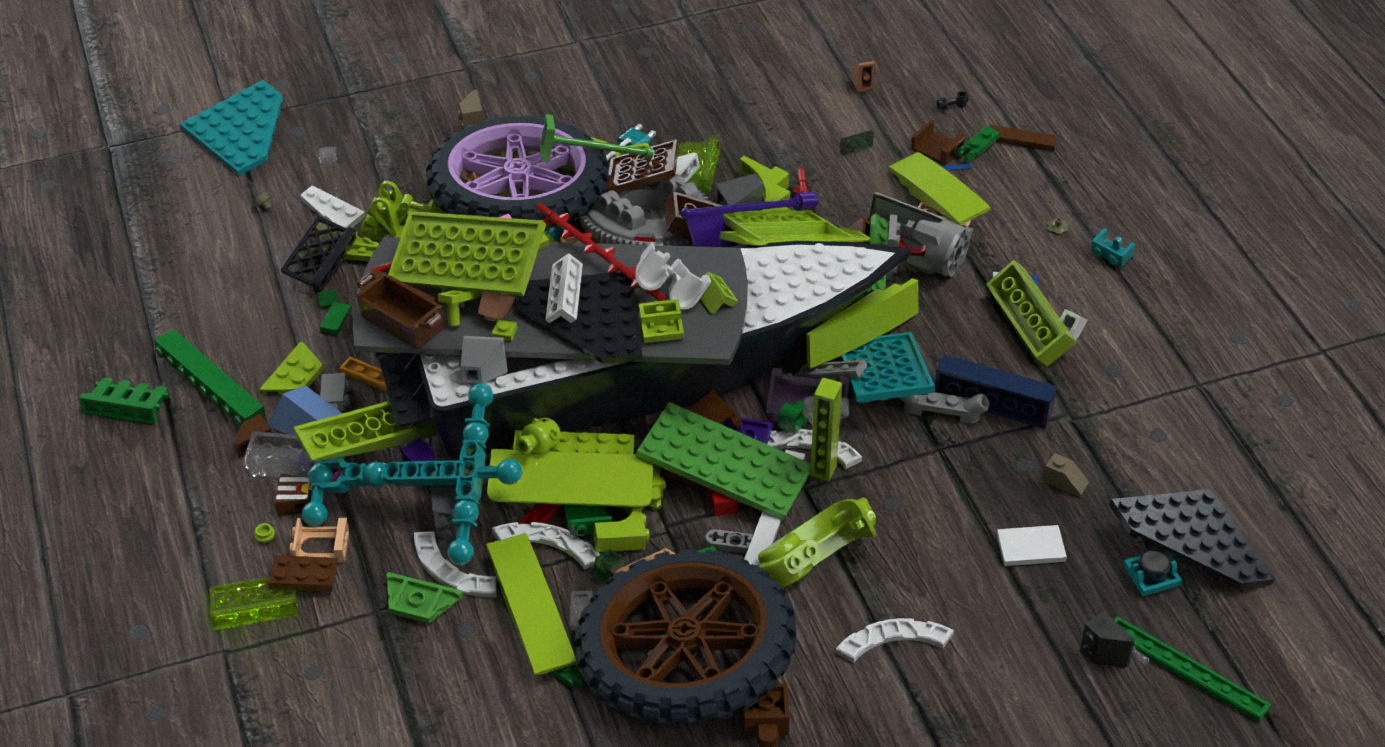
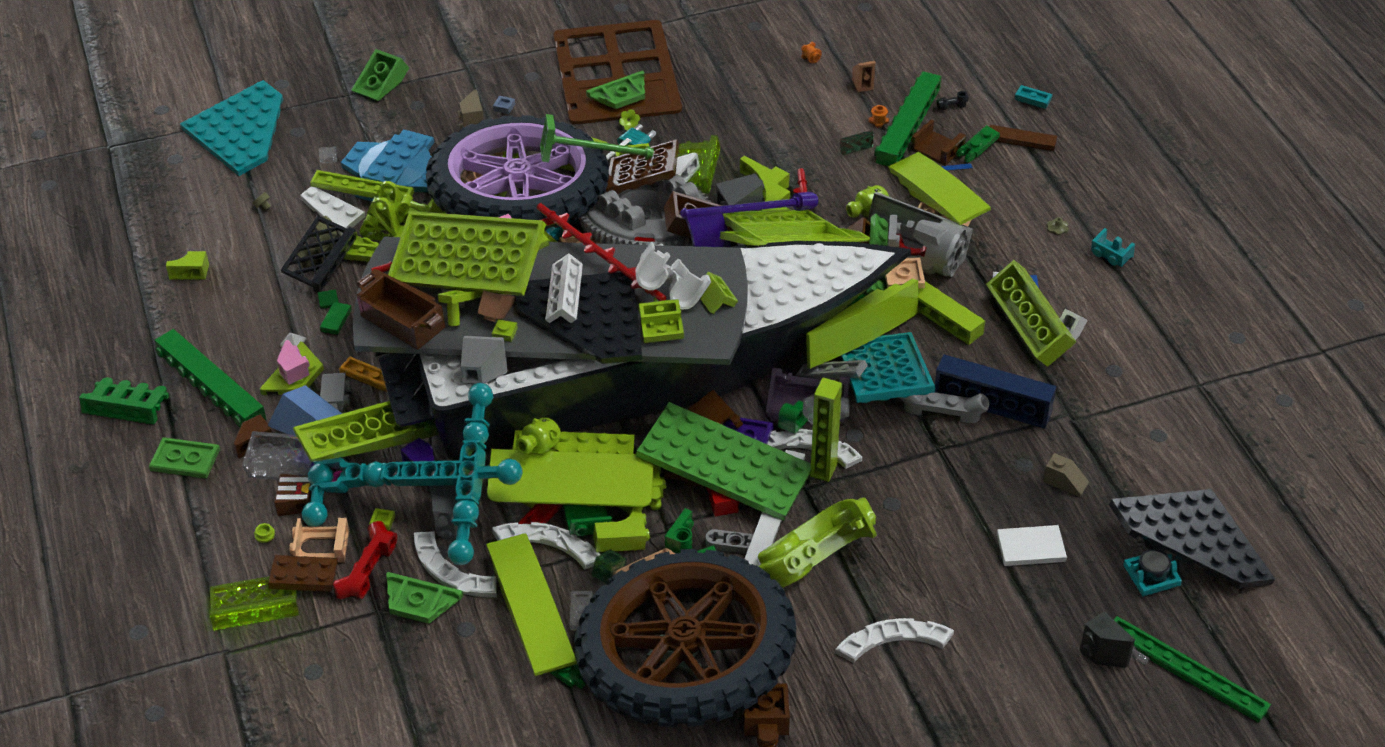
none -> bright green tile [149,437,220,479]
none -> lime arch [166,251,209,279]
none -> bright pink slope [277,340,310,385]
none -> white slope [280,332,306,347]
none -> lime tile [310,170,414,198]
none -> red plate [333,521,398,600]
none -> dark azure plate [341,129,434,201]
none -> bright green slope [352,49,409,101]
none -> lime tile [369,508,395,531]
none -> sand blue plate [493,96,515,114]
none -> reddish brown door [553,20,682,124]
none -> bright green wing [586,71,645,109]
none -> lime plant [619,109,640,130]
none -> green plate [665,508,694,554]
none -> orange brick [801,42,822,64]
none -> lime piece [846,185,889,218]
none -> orange brick [869,105,889,128]
none -> green brick [874,71,942,167]
none -> light nougat plate [885,257,925,289]
none -> lime brick [885,281,985,345]
none -> teal plate [1014,85,1052,109]

